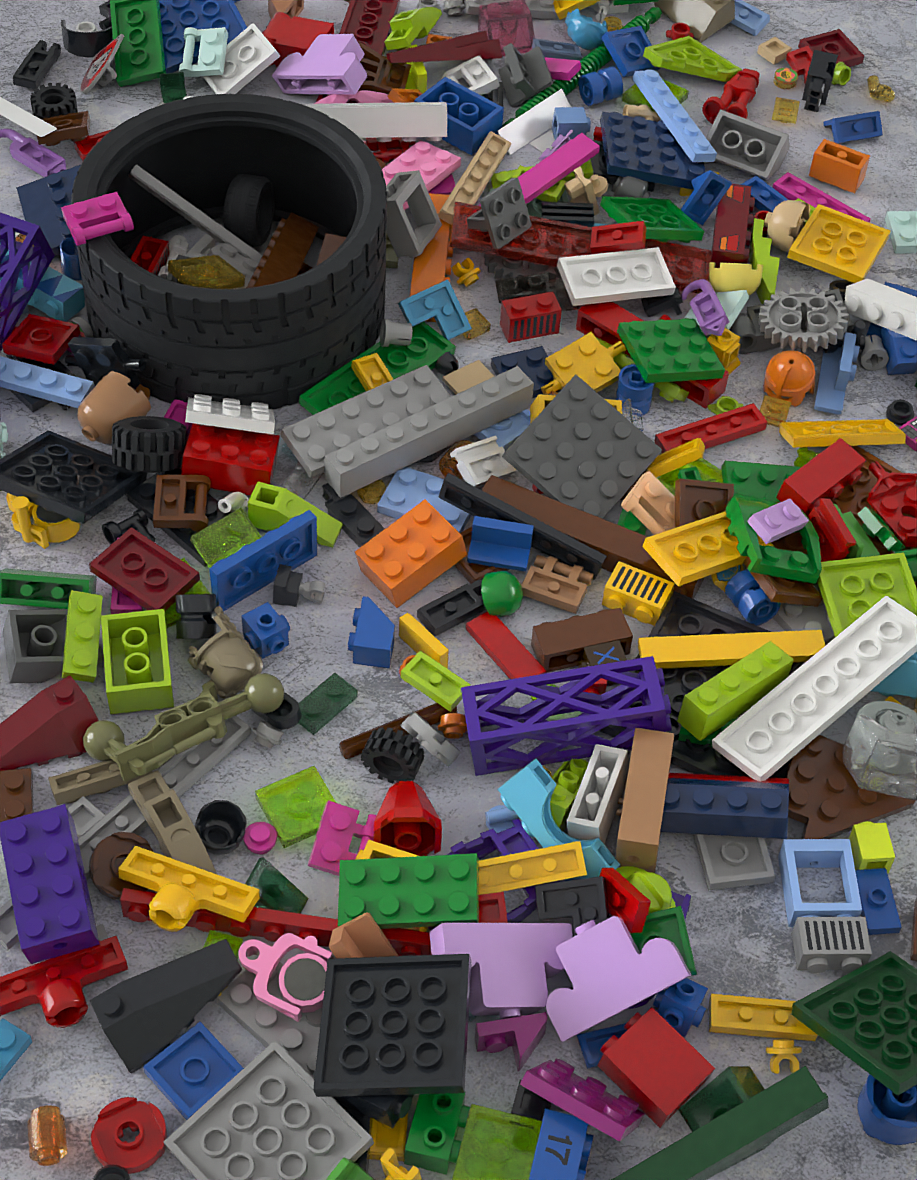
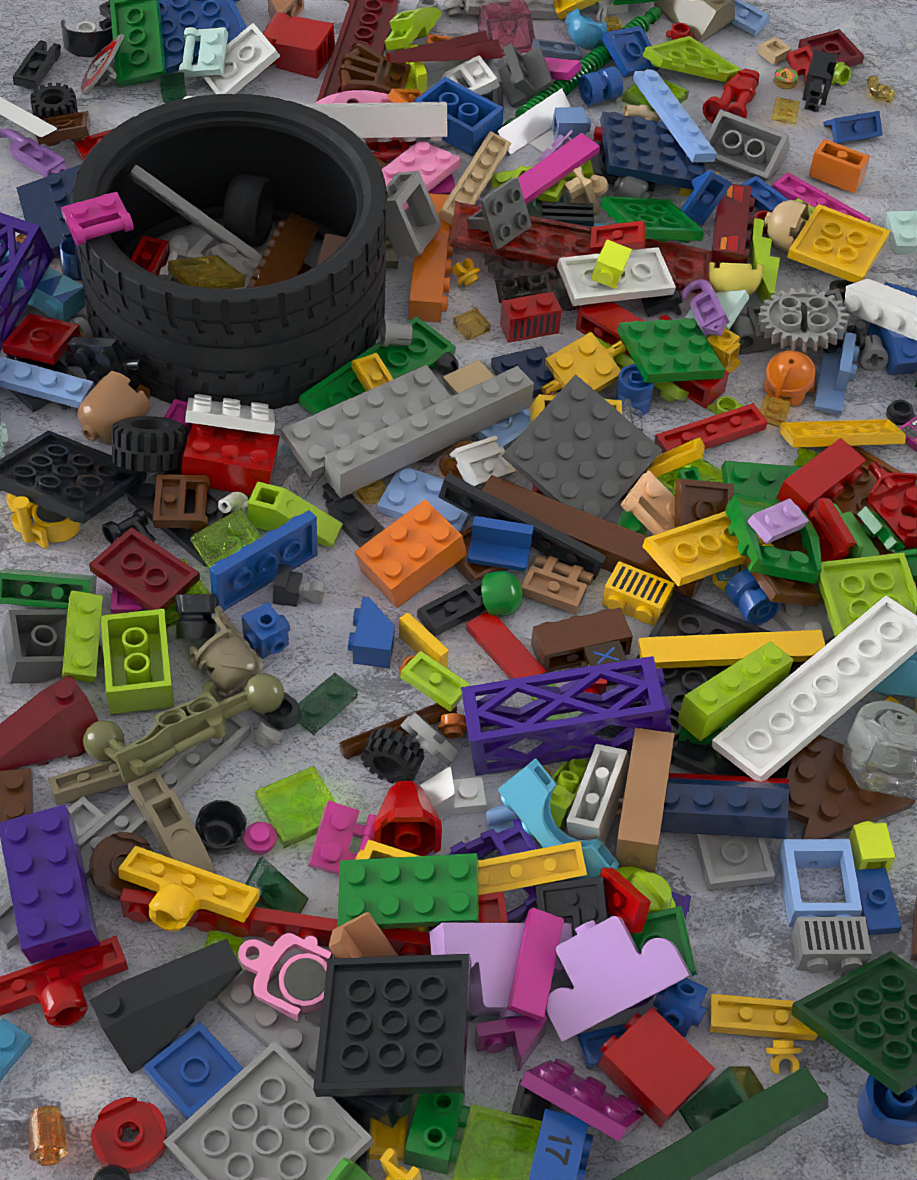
lavender brick [272,34,367,95] -> none
dark azure plate [398,279,472,340] -> none
none -> white slope [419,767,487,816]
none -> dark pink tile [507,908,564,1021]
none -> neon yellow brick [591,240,632,289]

